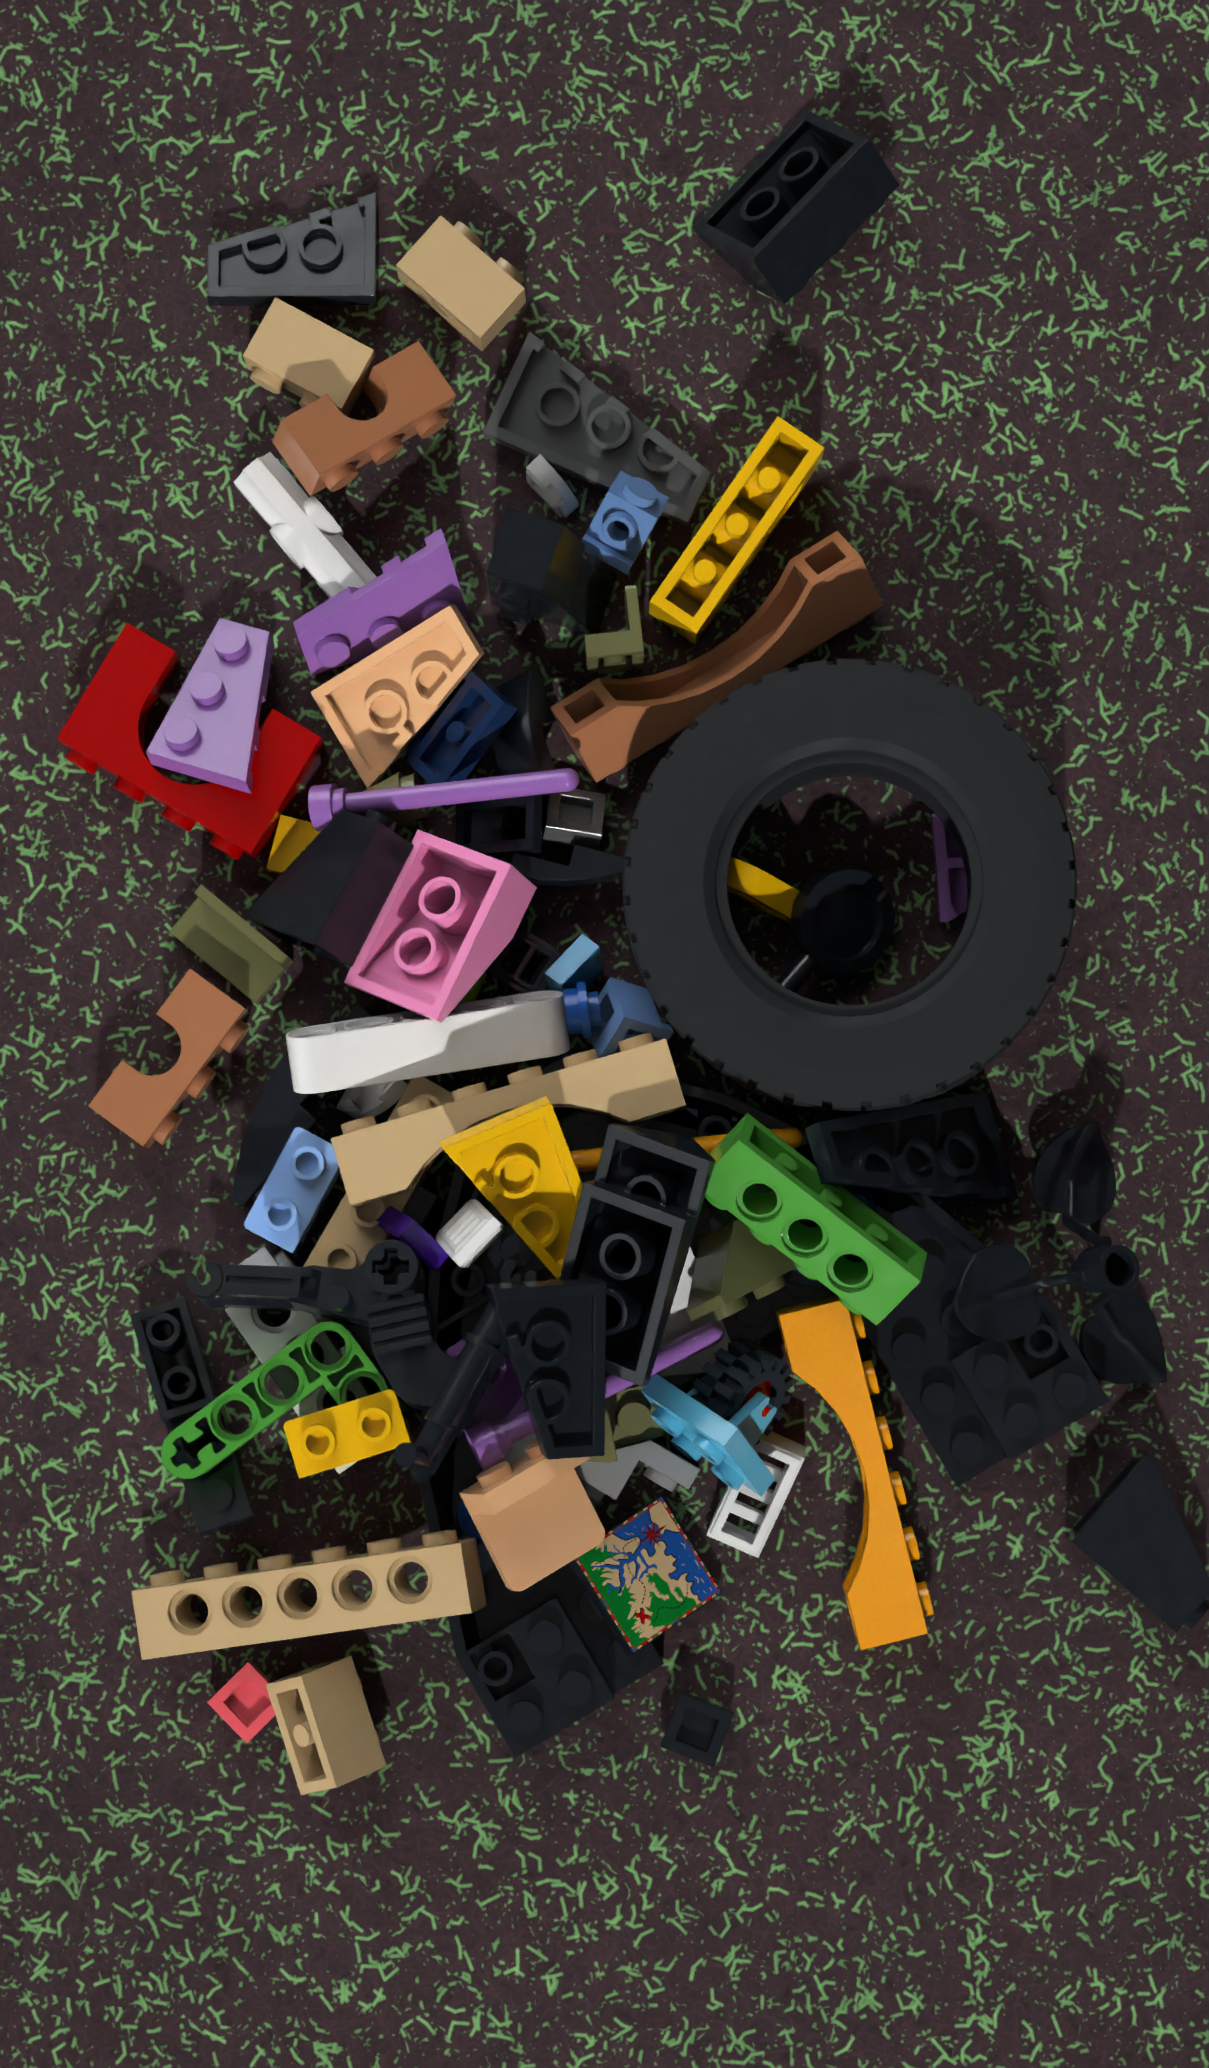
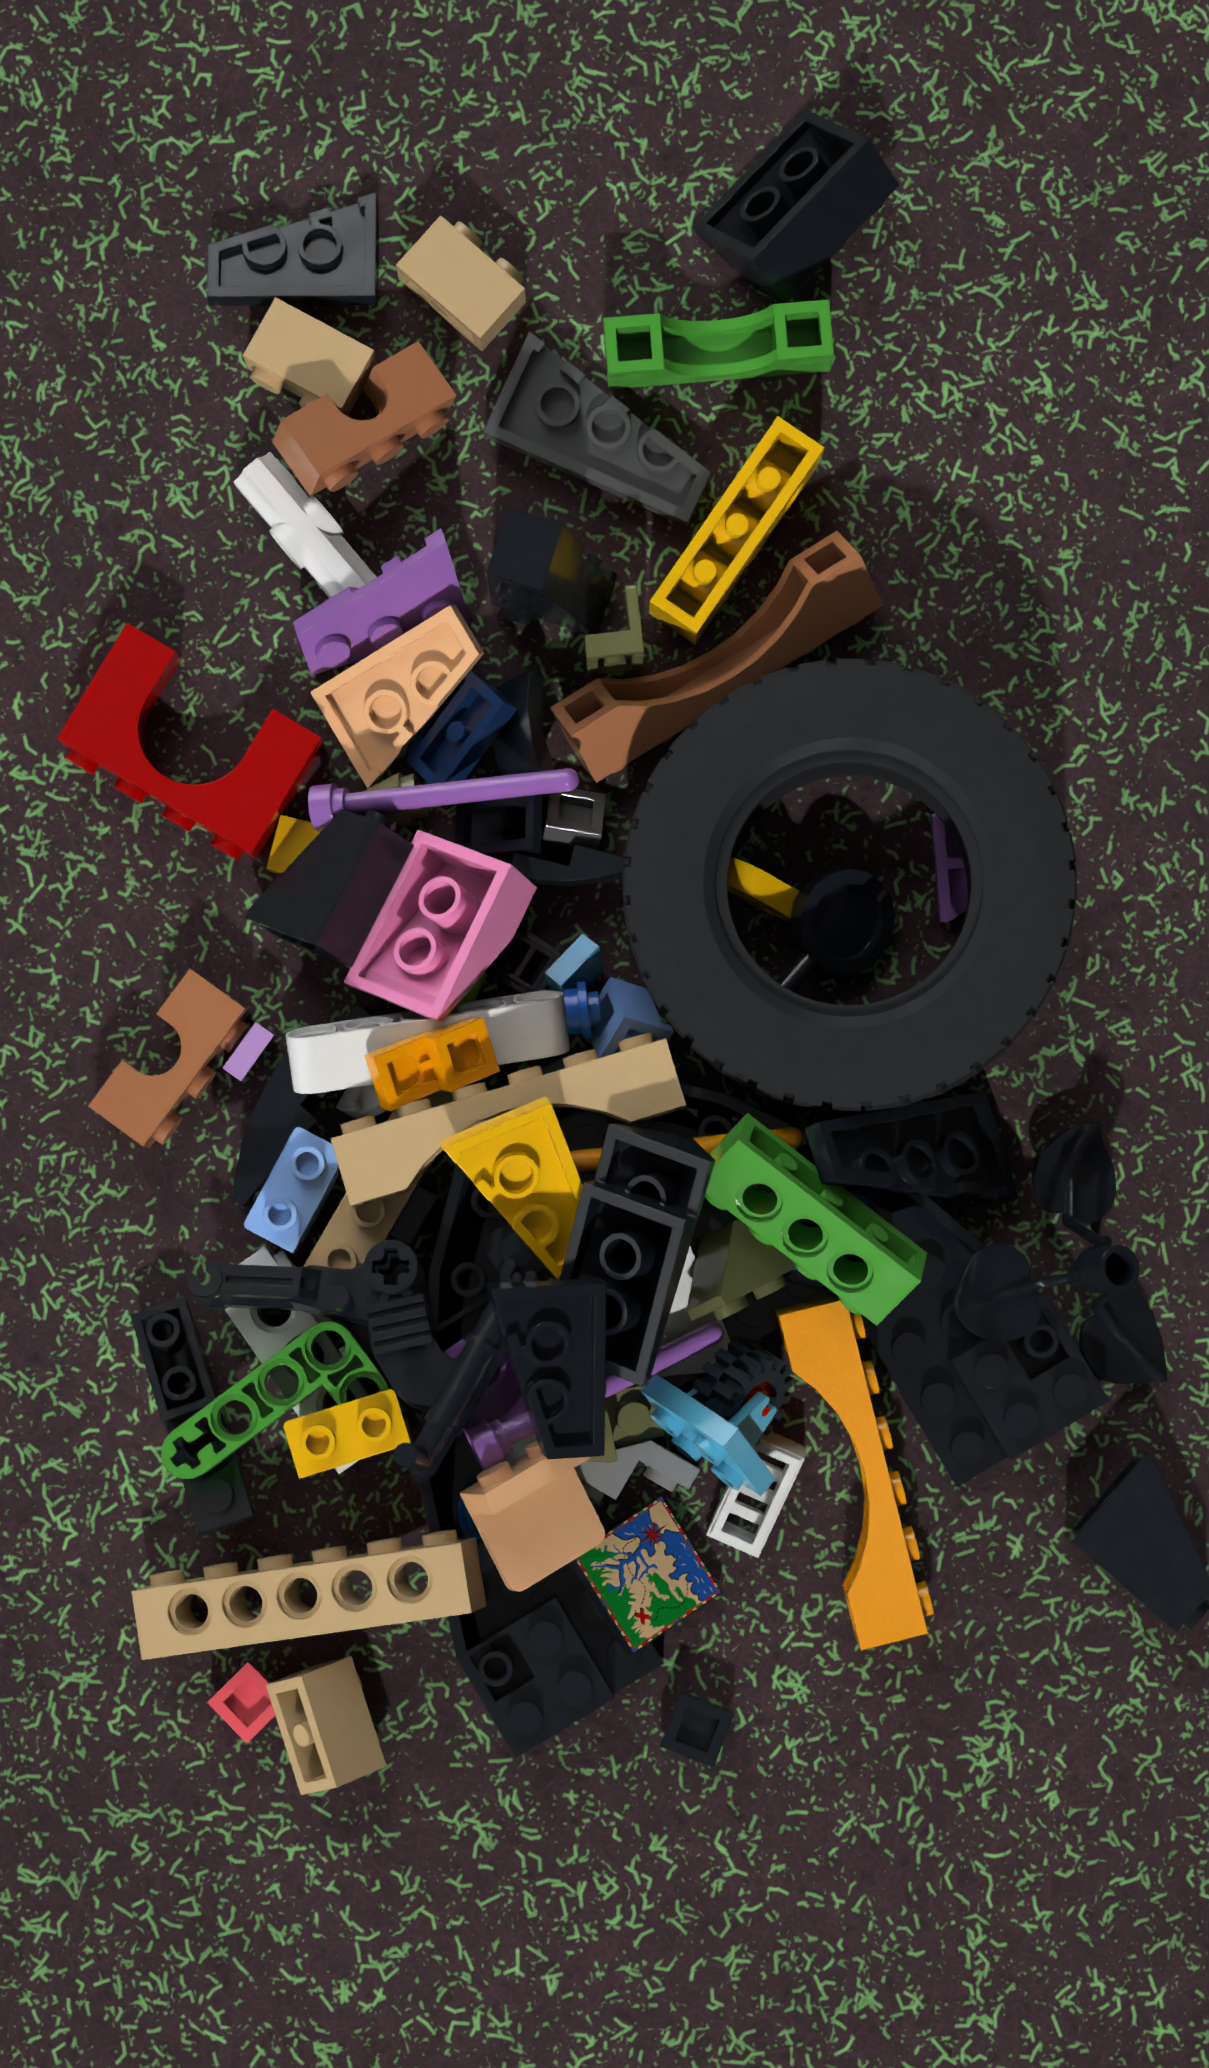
medium lavender wing [146,618,274,794] -> none
olive panel [169,884,293,1005] -> none
dark purple tile [377,1205,449,1270] -> none
white slope [436,1199,505,1268] -> none
white tile [526,454,579,519] -> none
medium blue brick [581,470,669,574] -> none
none -> lavender tile [222,1022,274,1081]
none -> light orange slope [364,1017,500,1111]
none -> bright green arch [603,300,834,390]

